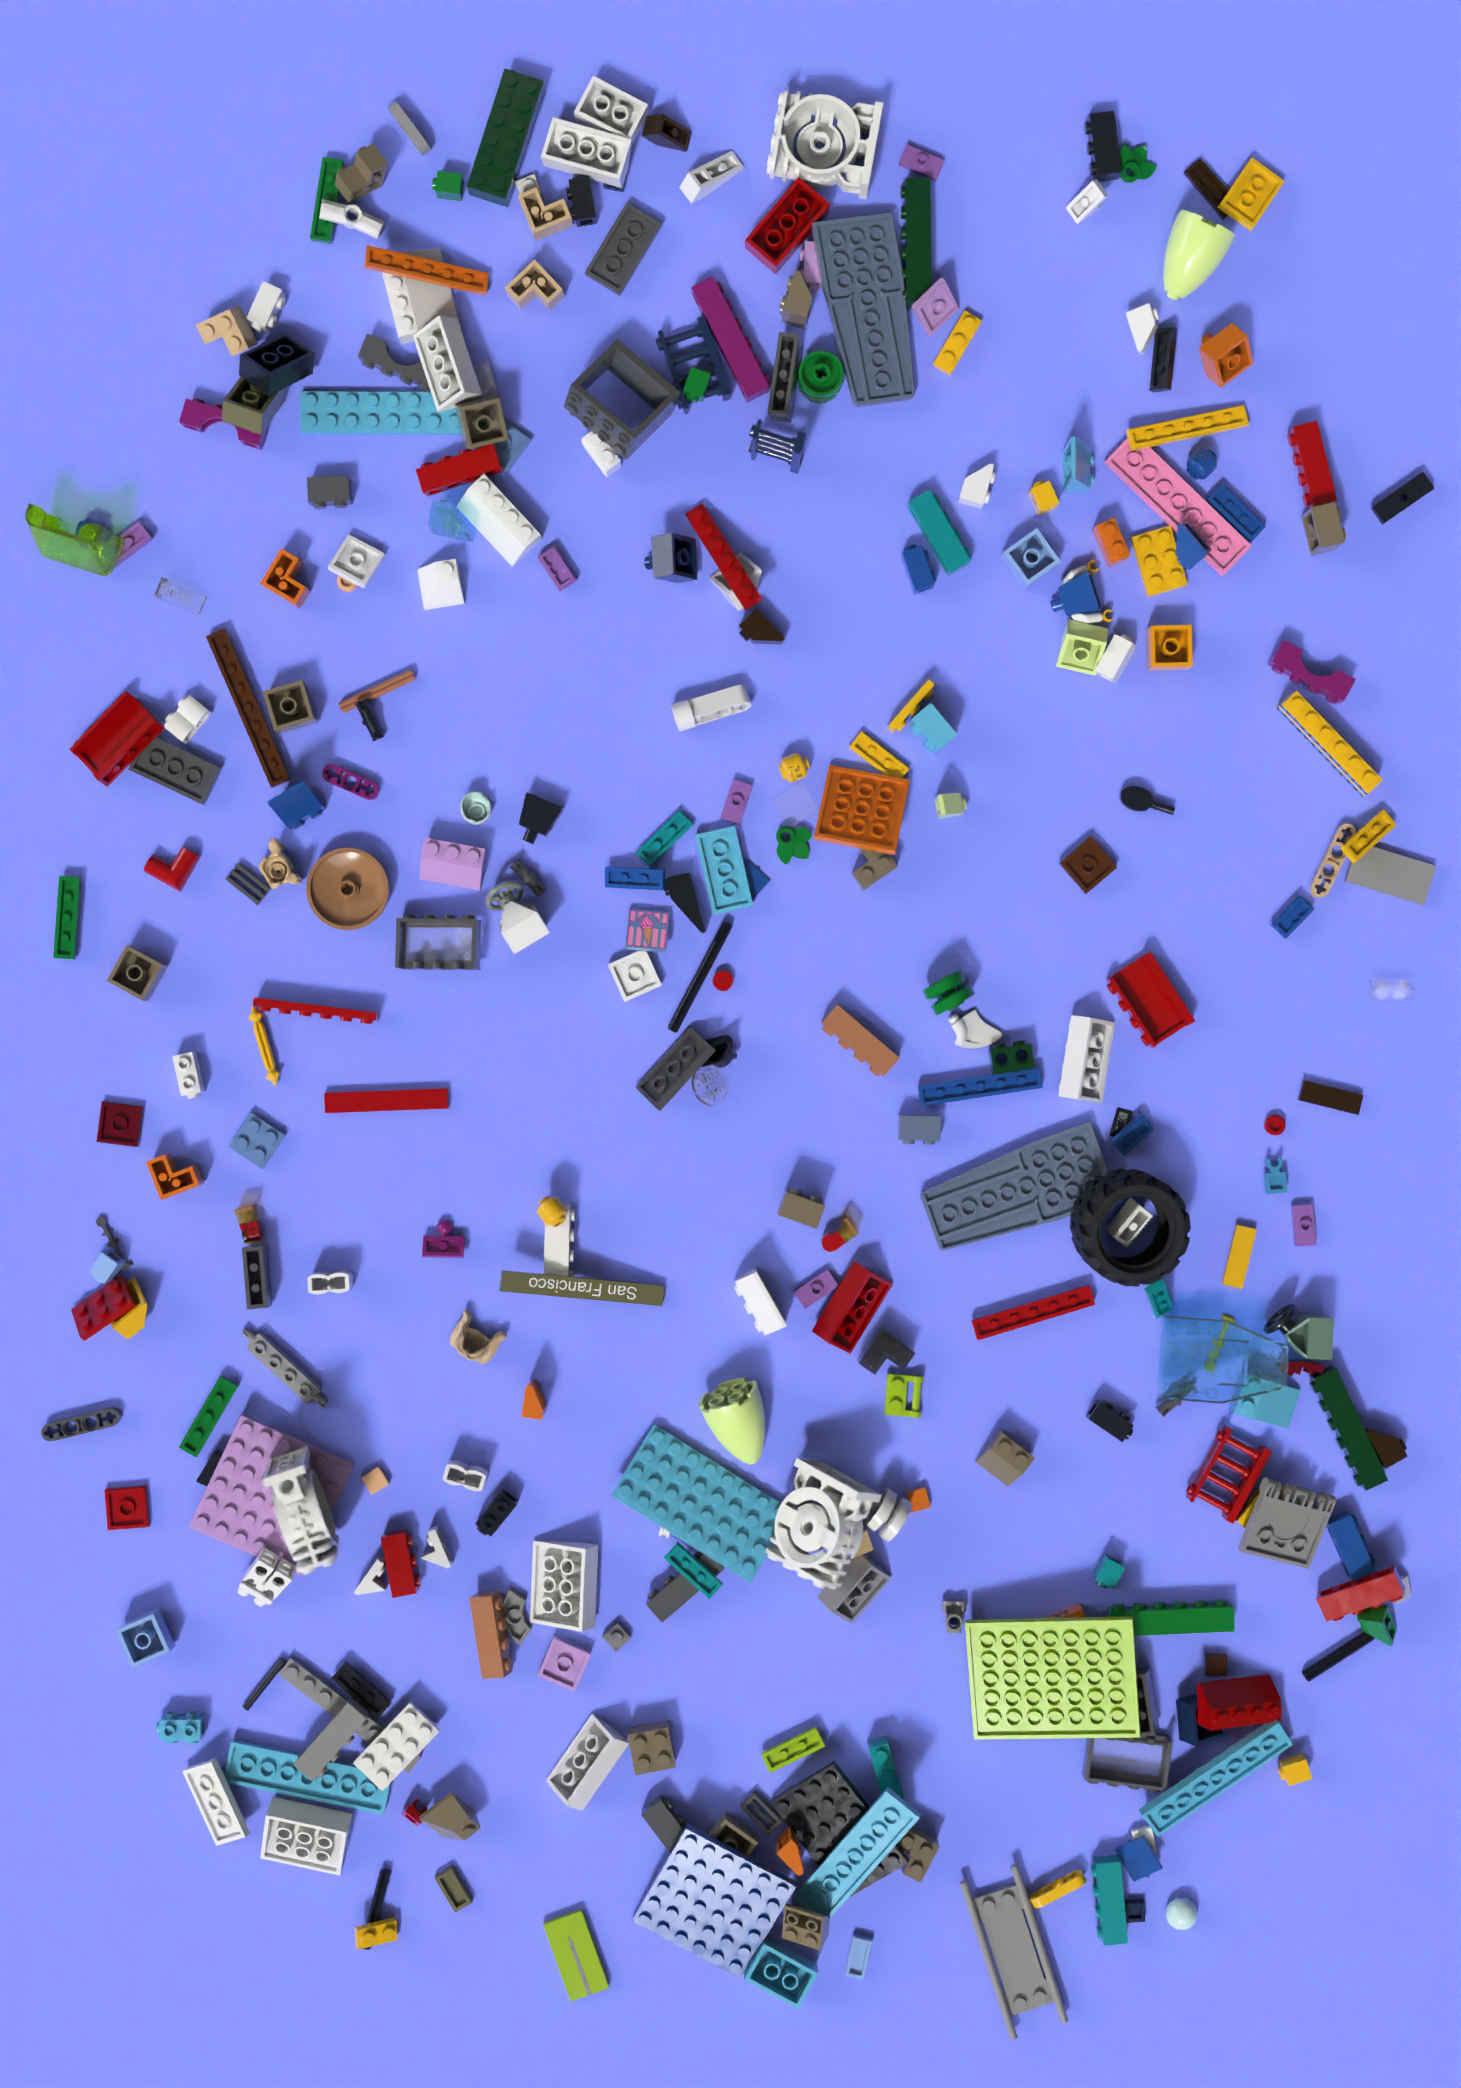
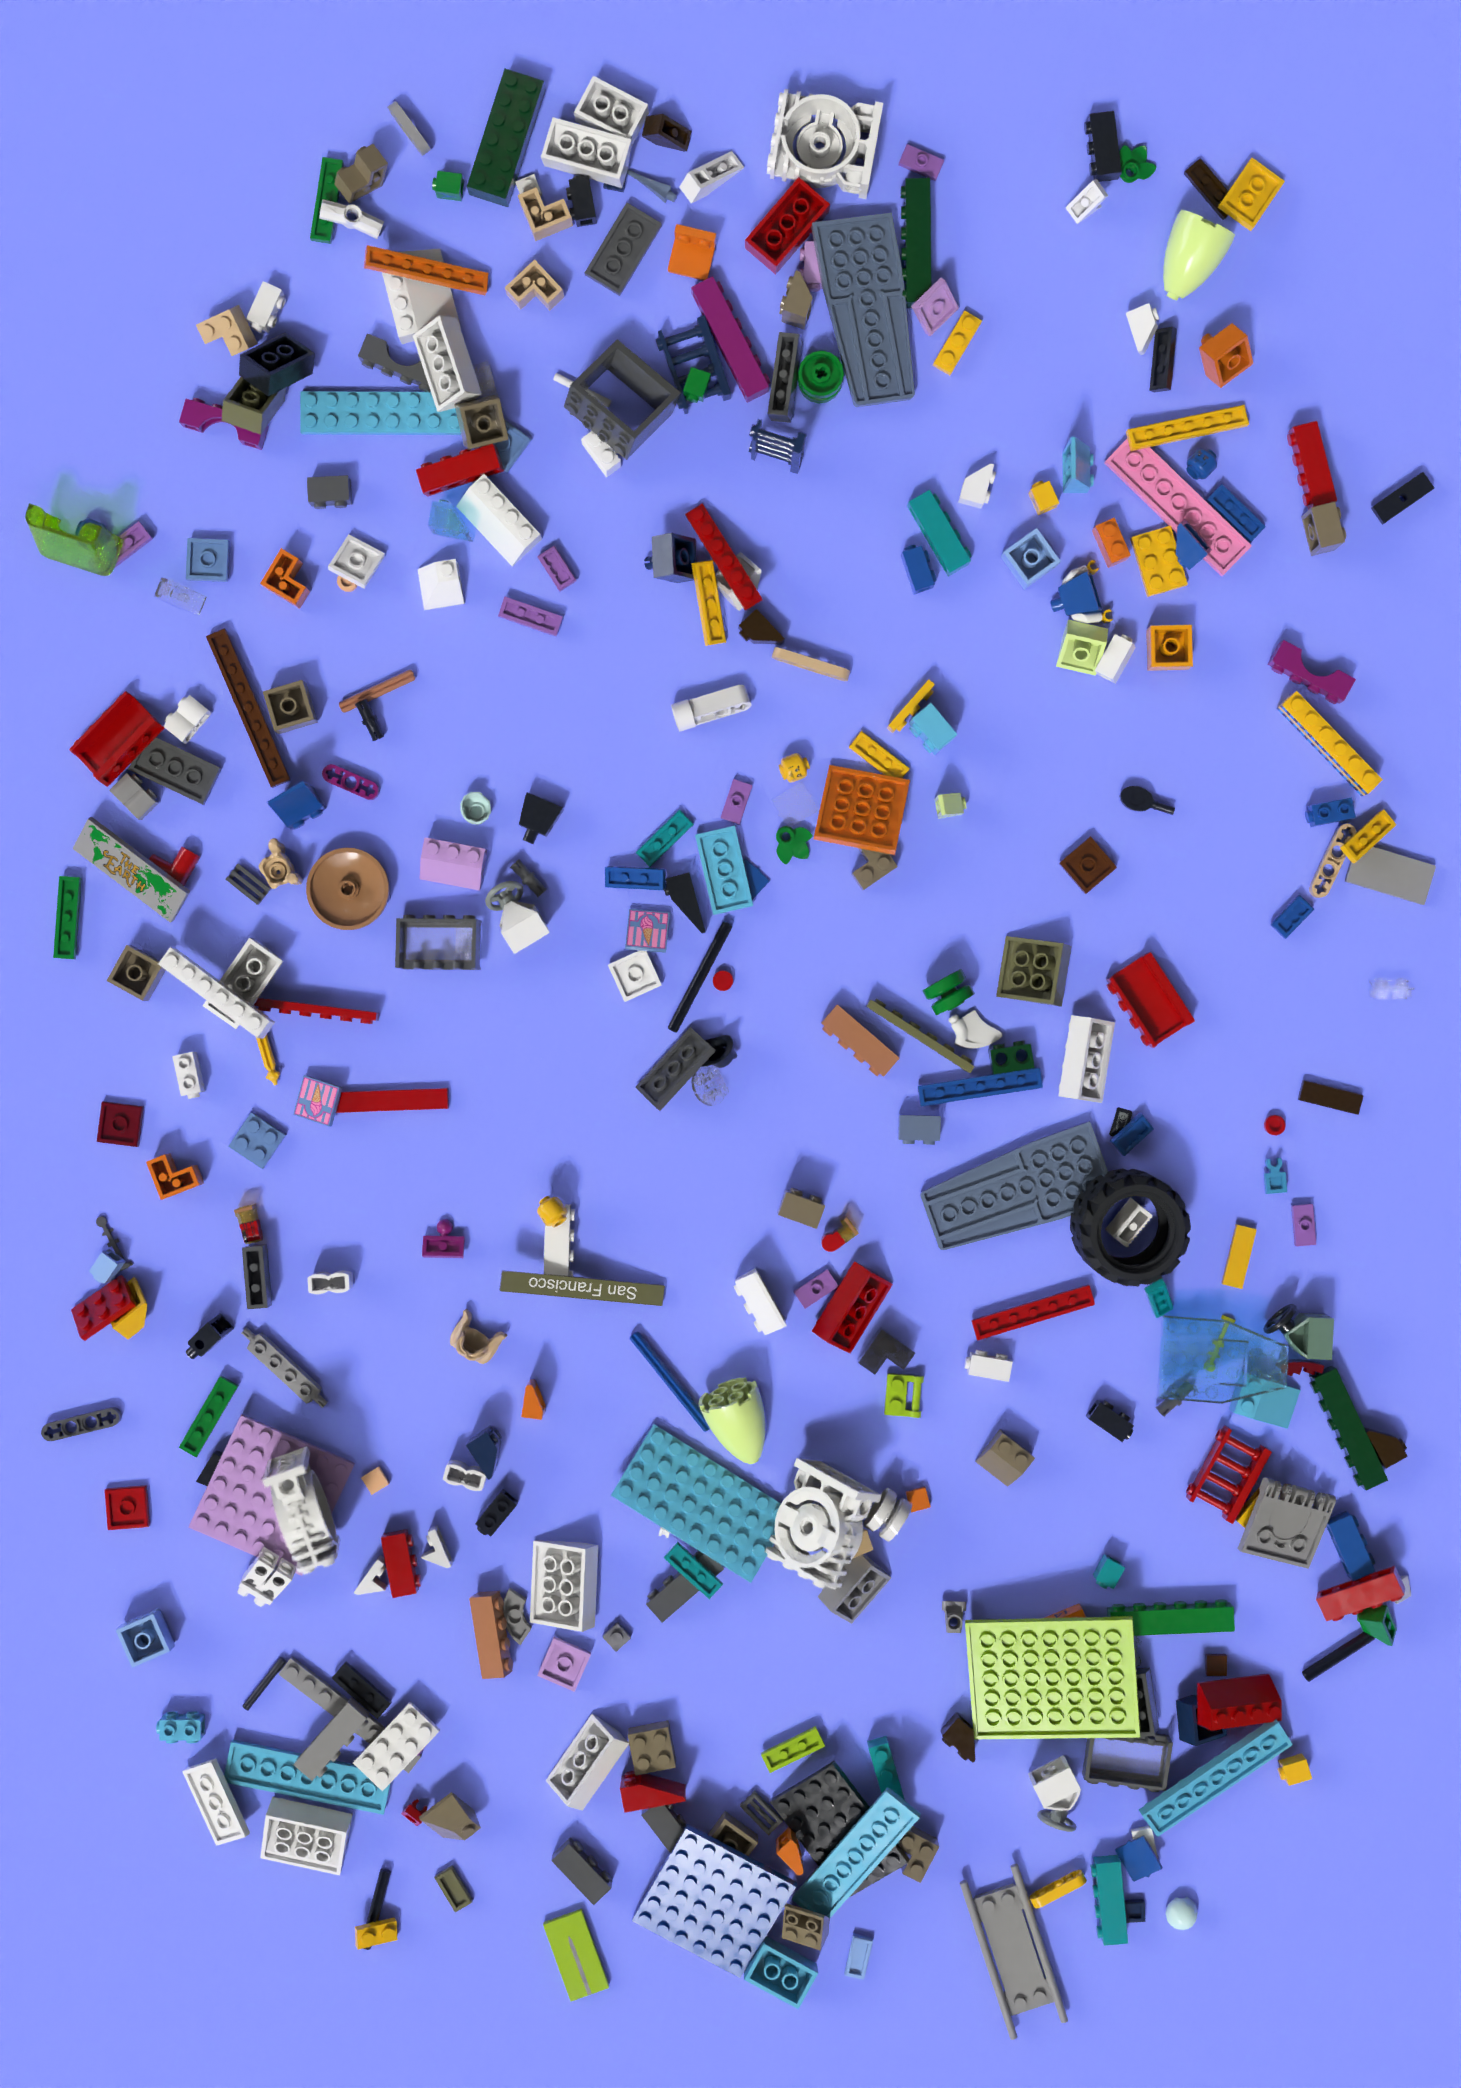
none -> light grey tile [72,816,190,923]
none -> light grey brick [109,773,159,821]
none -> white brick [158,947,275,1039]
none -> medium blue plate [185,538,230,582]
none -> black torso [185,1313,234,1359]
none -> white slope [203,938,284,1029]
none -> tile [293,1075,343,1127]
none -> dark blue slope [466,1425,502,1480]
none -> medium lavender plate [498,596,563,637]
none -> dark grey brick [551,1837,613,1906]
none -> white bar [553,373,612,408]
none -> red slope [620,1771,686,1813]
none -> sand blue piece [627,170,677,203]
none -> blue axle [630,1331,710,1432]
none -> orange bracket [668,224,717,281]
none -> yellow tile [691,560,726,646]
none -> tan beam [771,647,851,682]
none -> olive plate [865,998,975,1073]
none -> dark brown slope [940,1712,976,1763]
none -> white brick [964,1350,1013,1382]
none -> olive slope [996,936,1072,1007]
none -> white piece [1027,1755,1081,1832]
none -> blue brick [1305,797,1356,827]

